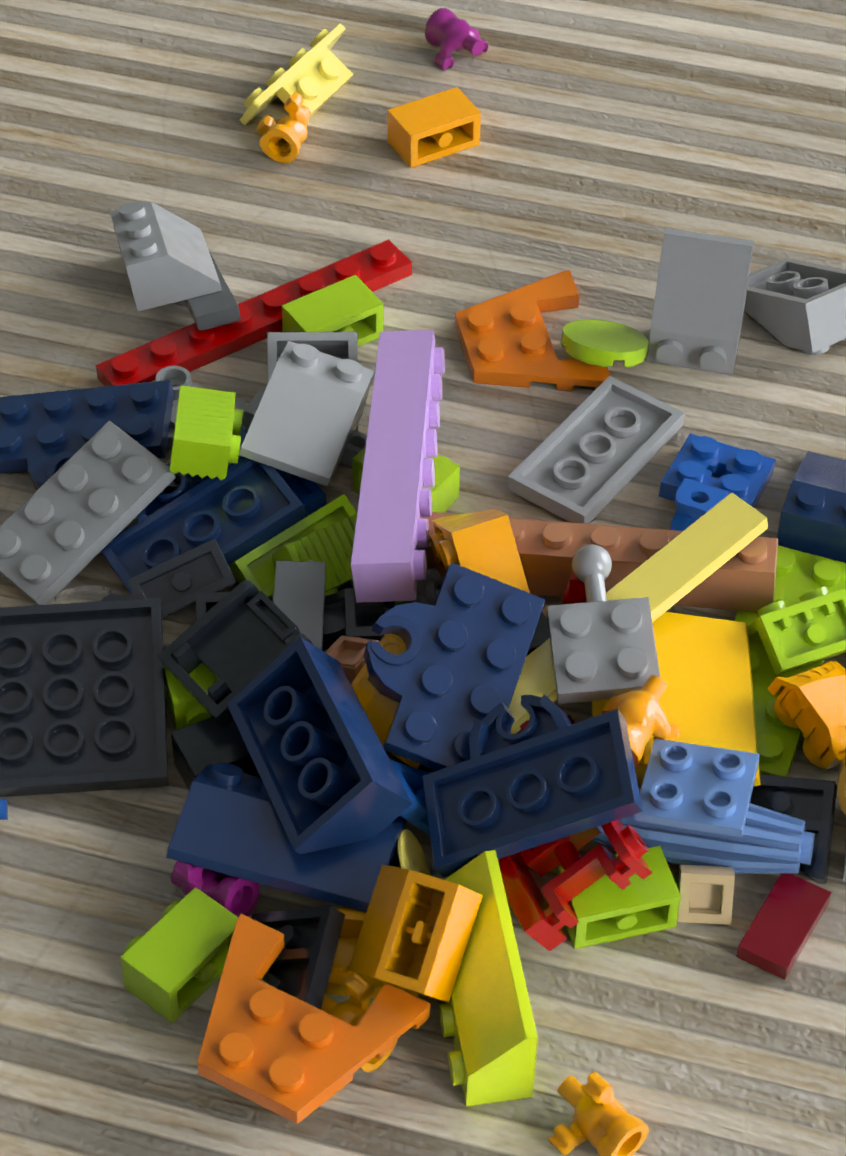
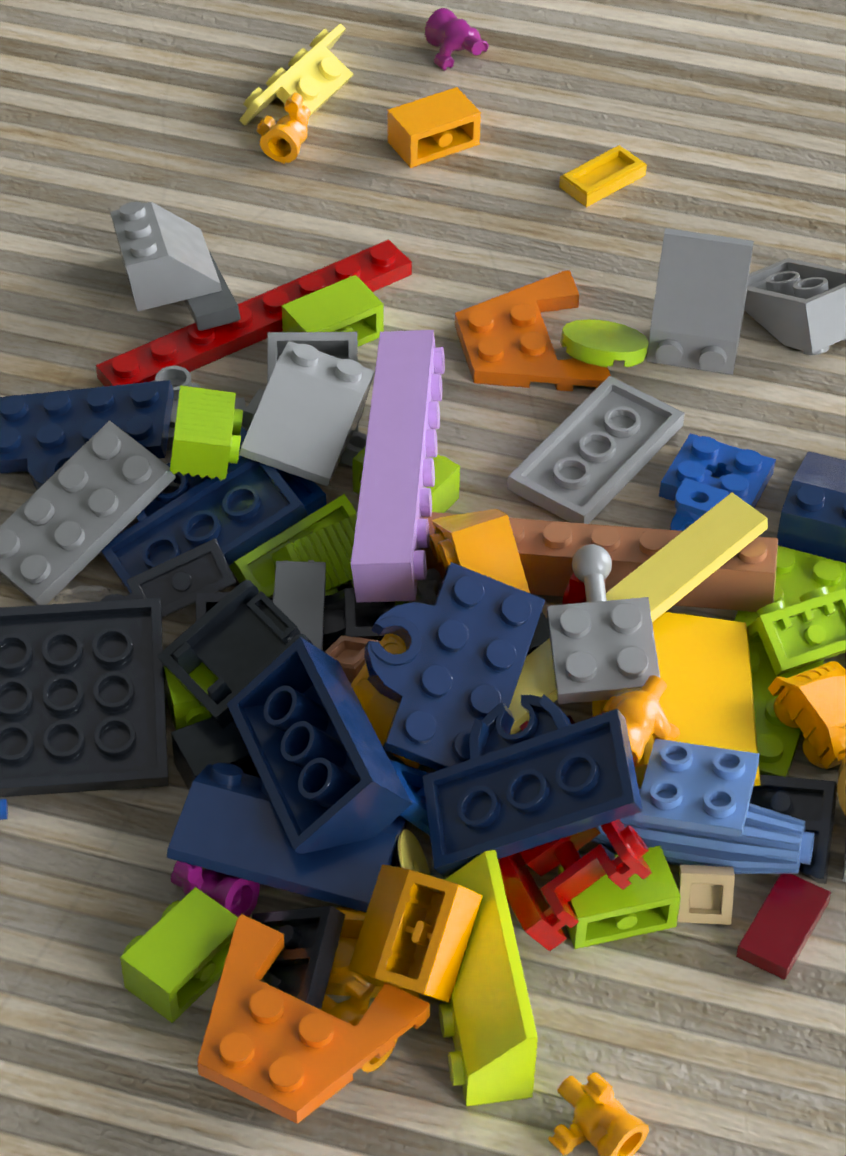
none -> yellow tile [559,145,647,207]

